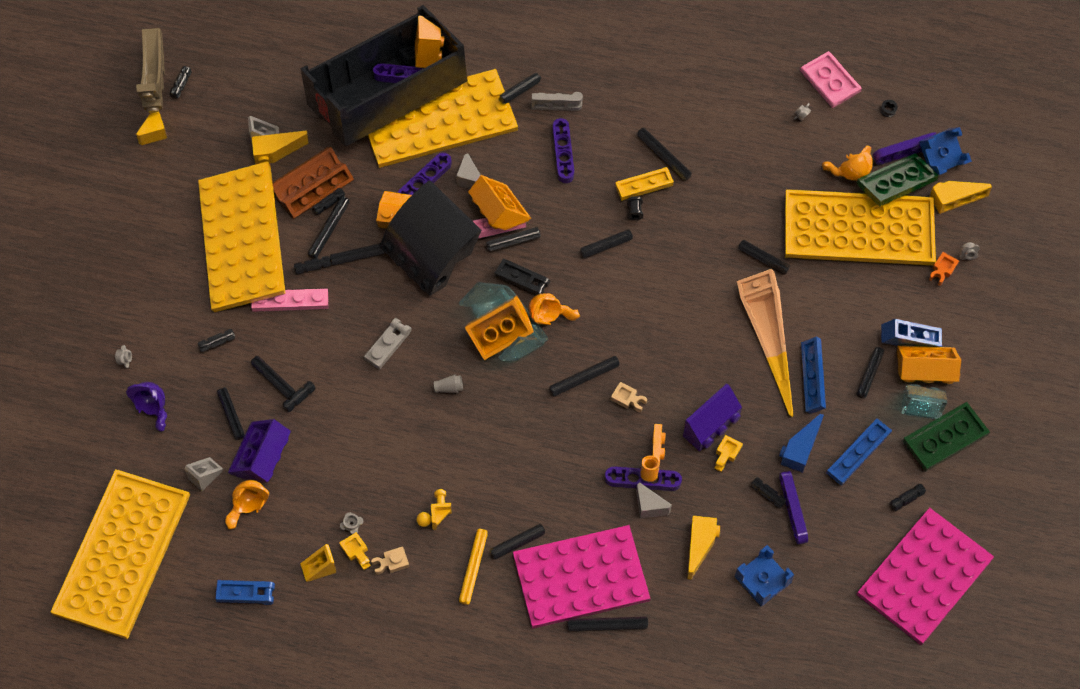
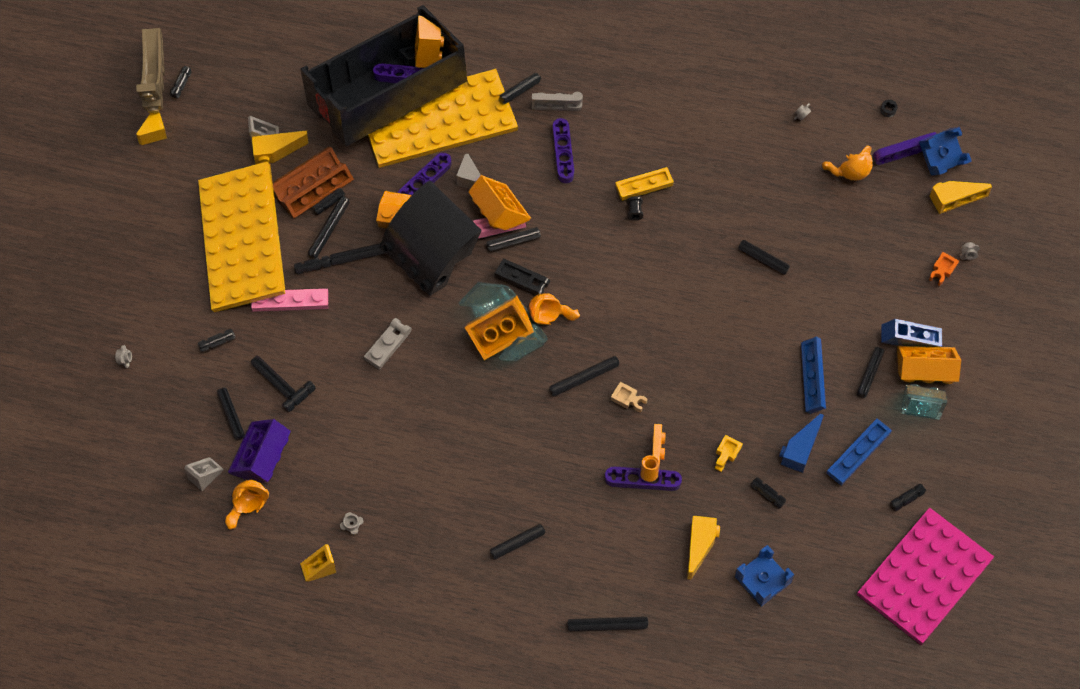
yellow plate [51,469,190,639] -> none
dark purple piece [126,382,167,432] -> none
blue plate [216,580,275,605] -> none
yellow plate [340,532,371,570] -> none
tan plate [371,547,409,575] -> none
yellow piece [416,489,452,530] -> none
light grey cone [434,374,463,393] -> none
yellow axle [459,529,488,605] -> none
dark pink plate [513,525,651,629] -> none
black axle [580,229,633,258] -> none
light grey slope [636,482,672,519] -> none
black axle [637,128,692,181] -> none
dark purple slope [683,384,742,452] -> none
light nougat plate [737,269,793,417] -> none
dark purple beam [779,471,808,545] -> none
yellow plate [785,190,936,265] -> none
bright pink tile [800,51,862,108] -> none
dark green plate [857,153,939,207] -> none
dark green plate [903,402,990,472] -> none

